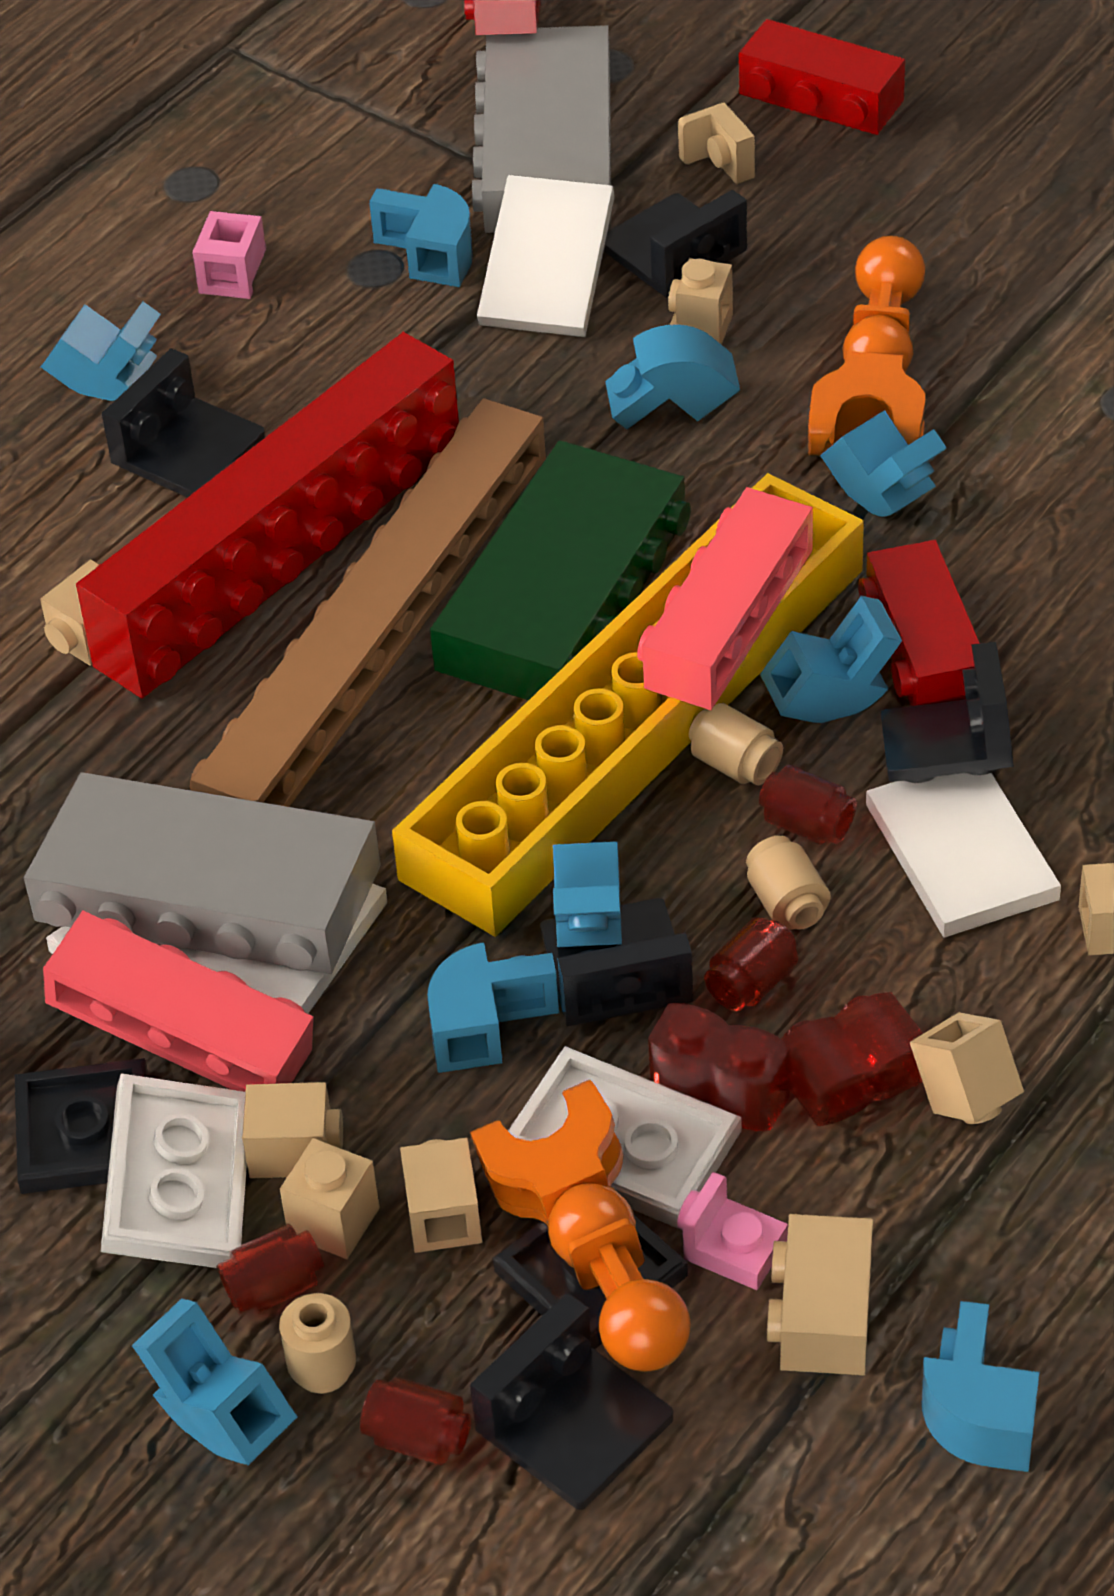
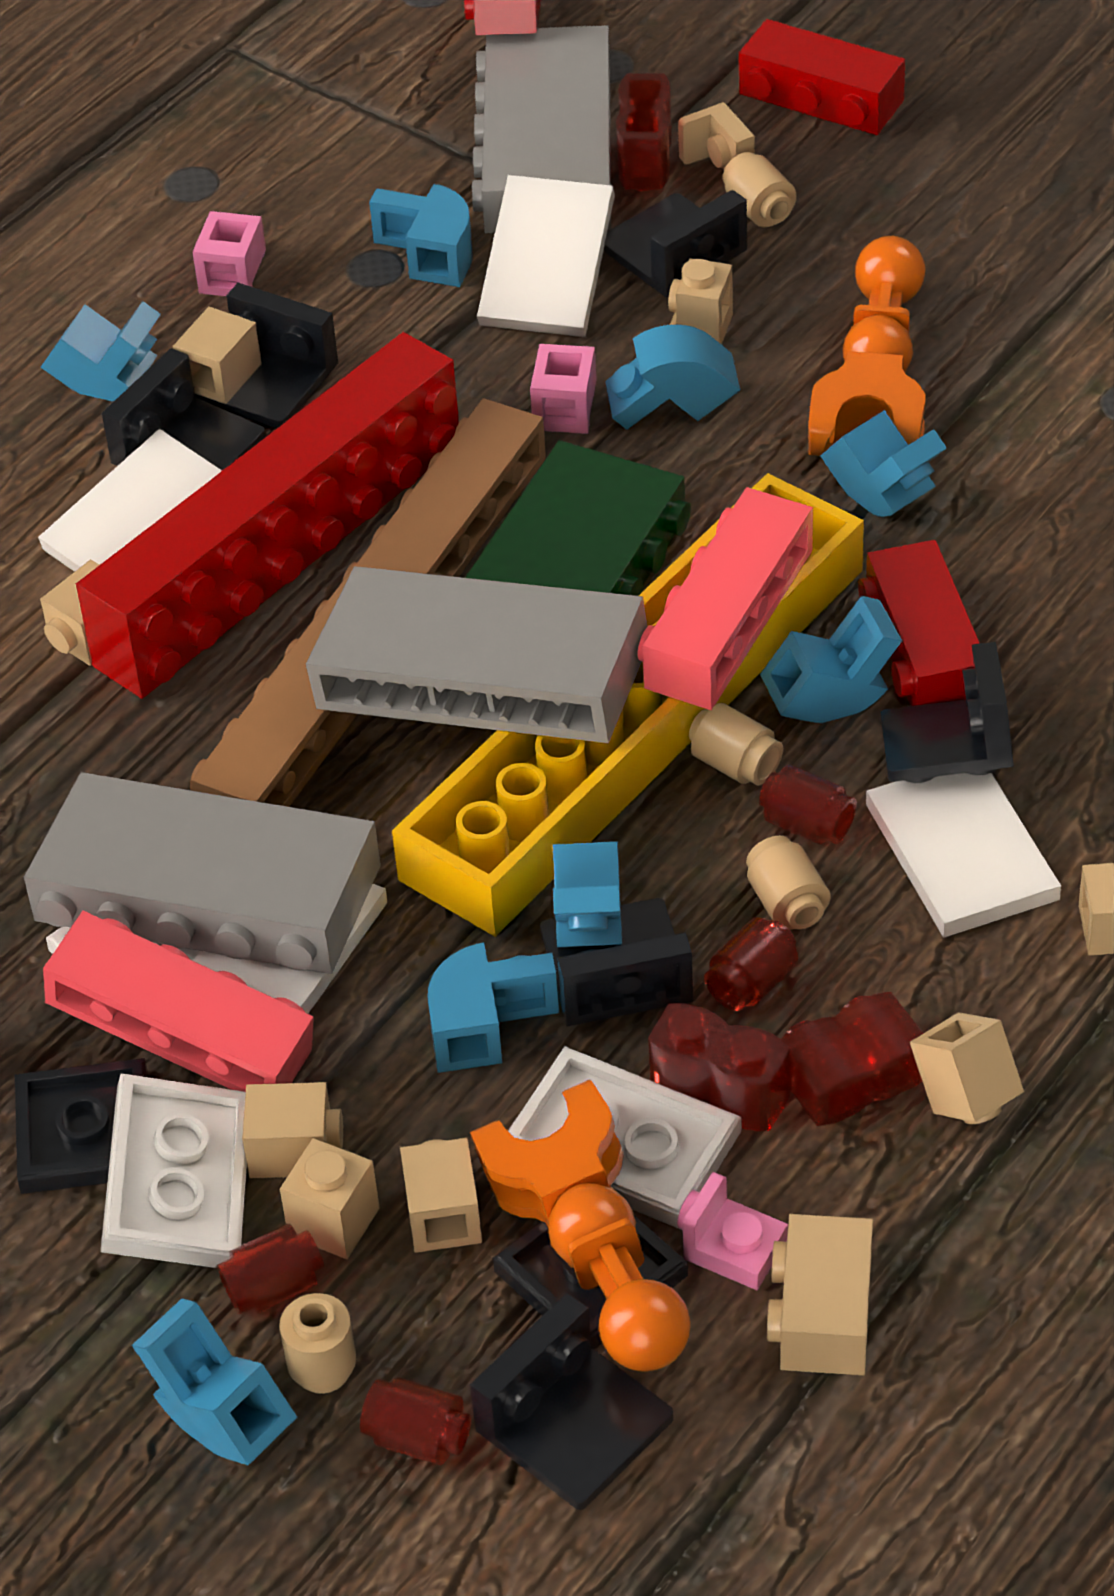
dark azure brick [921,1301,1039,1472] -> none
none -> white tile [38,429,222,572]
none -> tan brick [173,306,261,404]
none -> black bracket [195,283,338,429]
none -> light grey brick [306,566,647,743]
none -> bright pink brick [530,344,597,434]
none -> clear red brick [616,73,672,191]
none -> tan brick [723,152,796,227]

